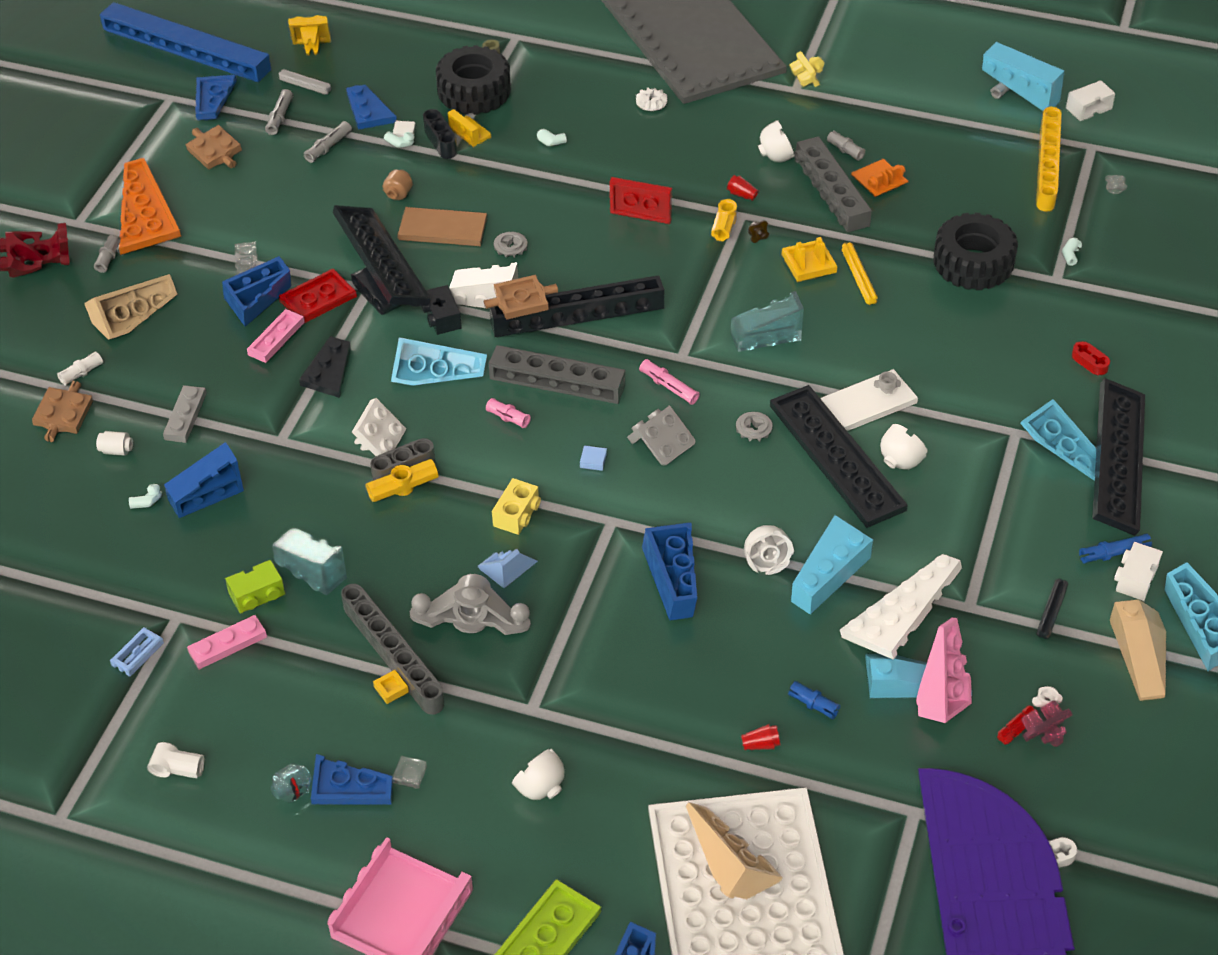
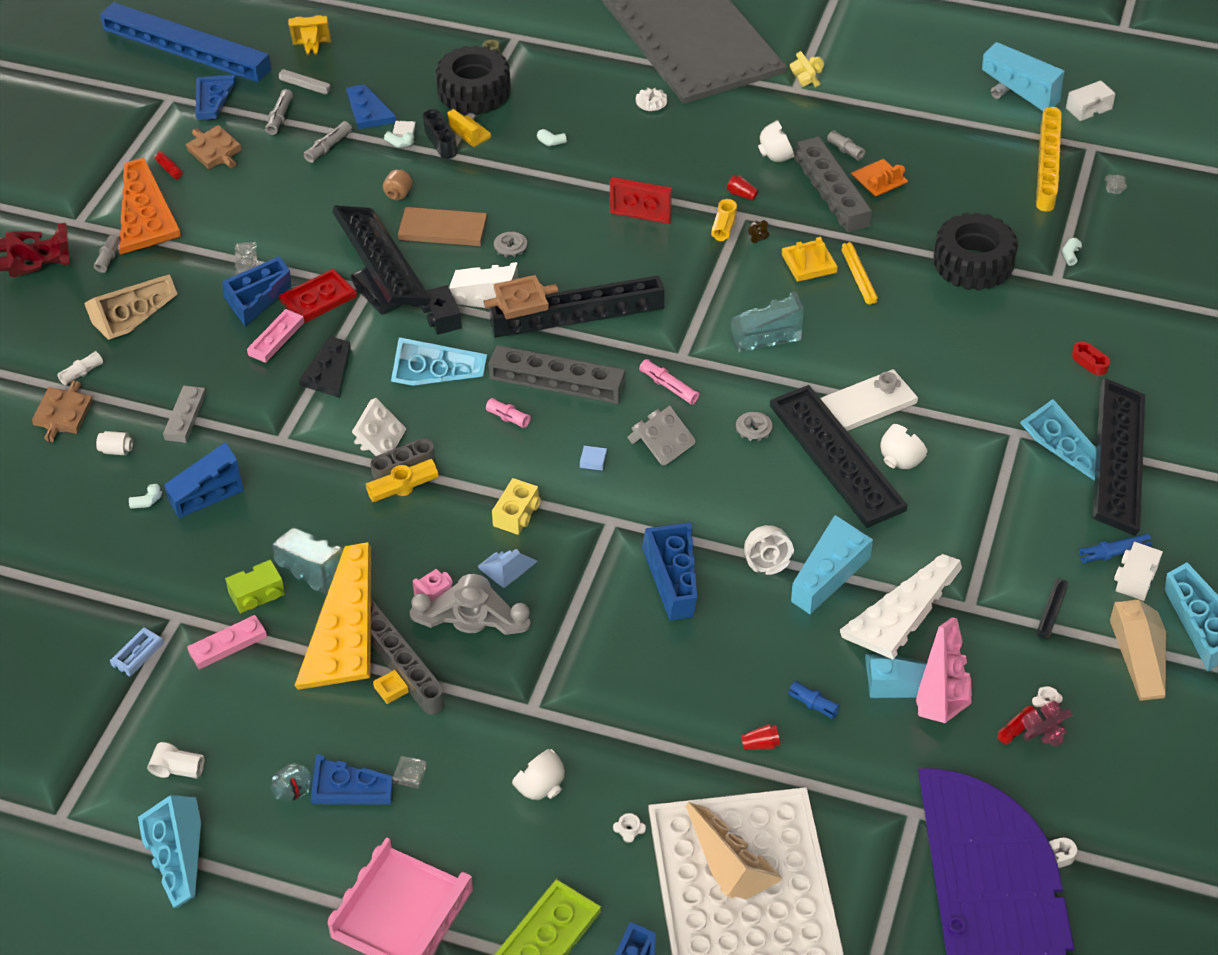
none -> medium azure wedge [138,795,201,908]
none -> red axle [154,151,183,180]
none -> yellow wing [295,542,371,690]
none -> bright pink brick [413,569,453,602]
none -> white plate [613,813,645,842]

